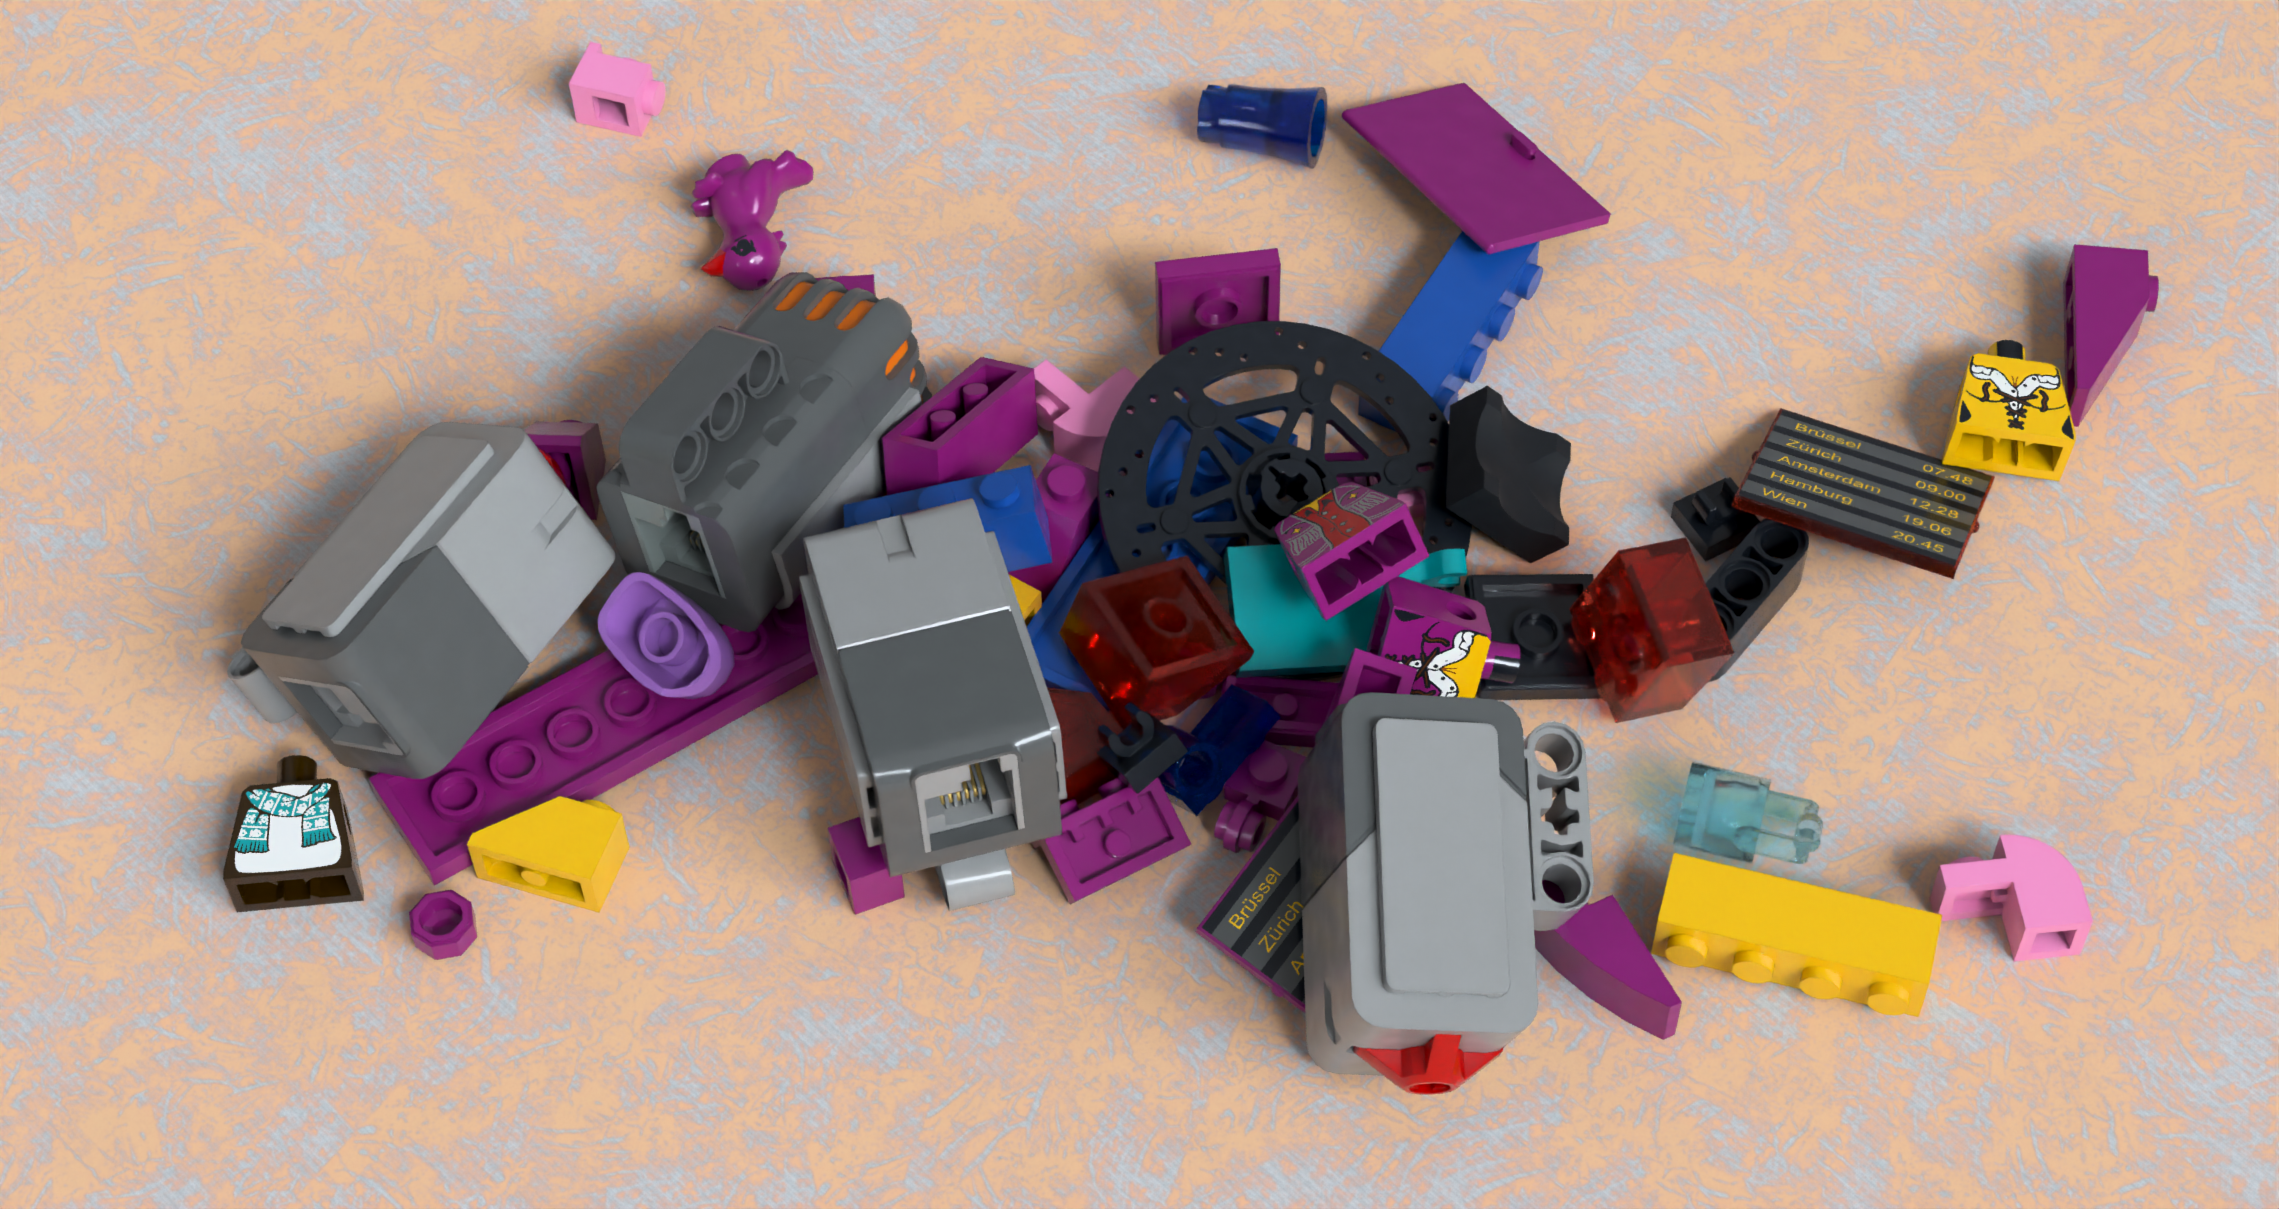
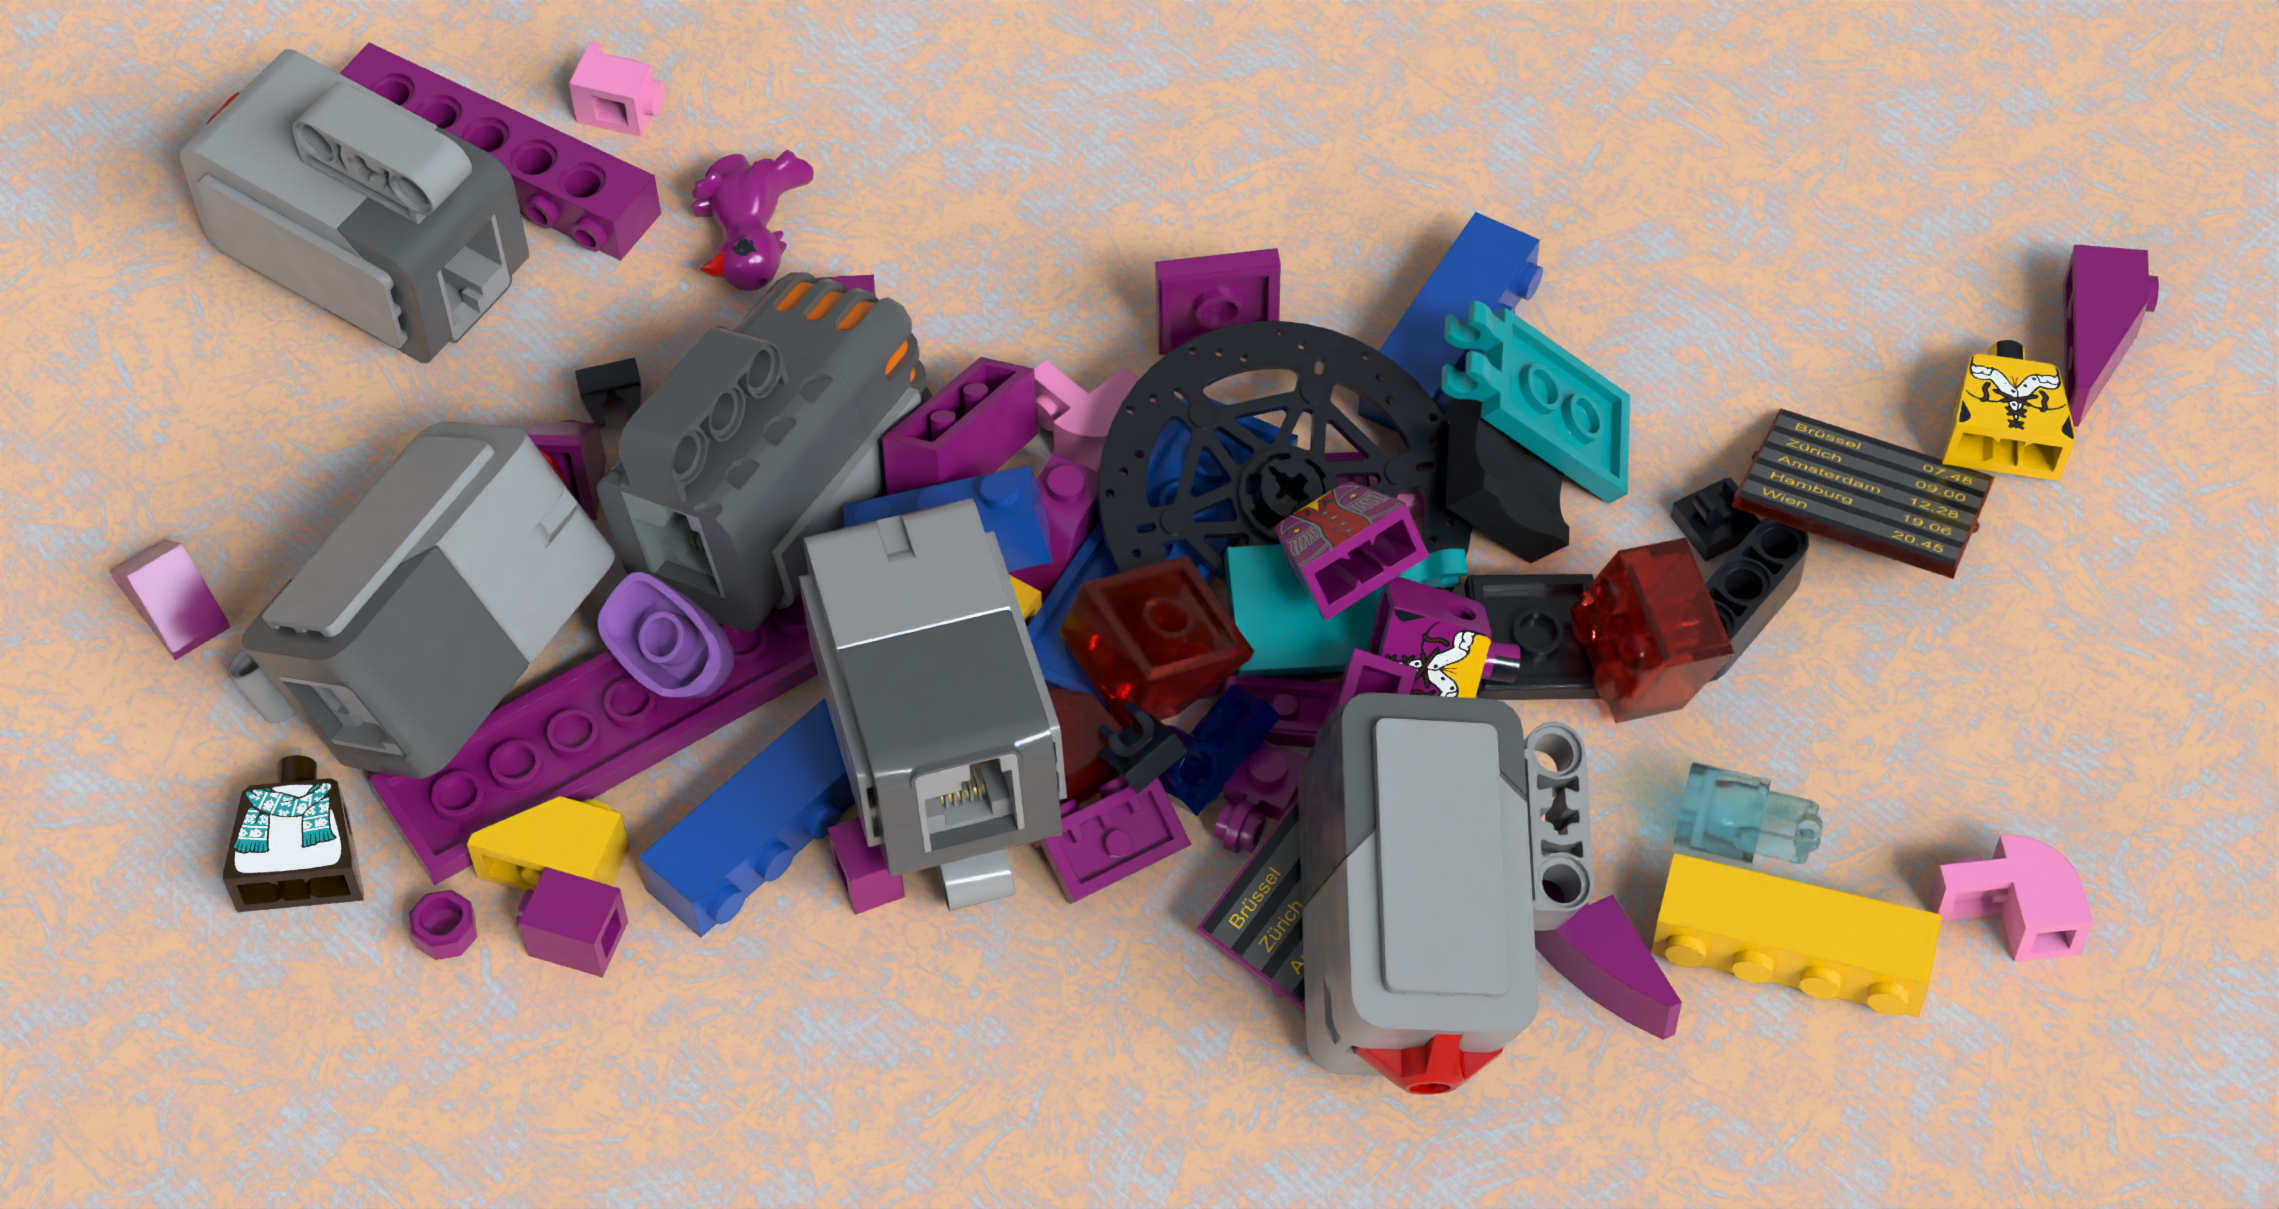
clear blue plant [1197,84,1327,169] -> none
magenta container [1342,83,1611,255] -> none
none -> slope [110,539,230,660]
none -> light grey piece [179,49,529,363]
none -> magenta brick [339,42,661,261]
none -> magenta brick [516,867,628,978]
none -> black tile [575,357,641,427]
none -> blue brick [638,698,855,938]
none -> teal tile [1441,301,1630,504]

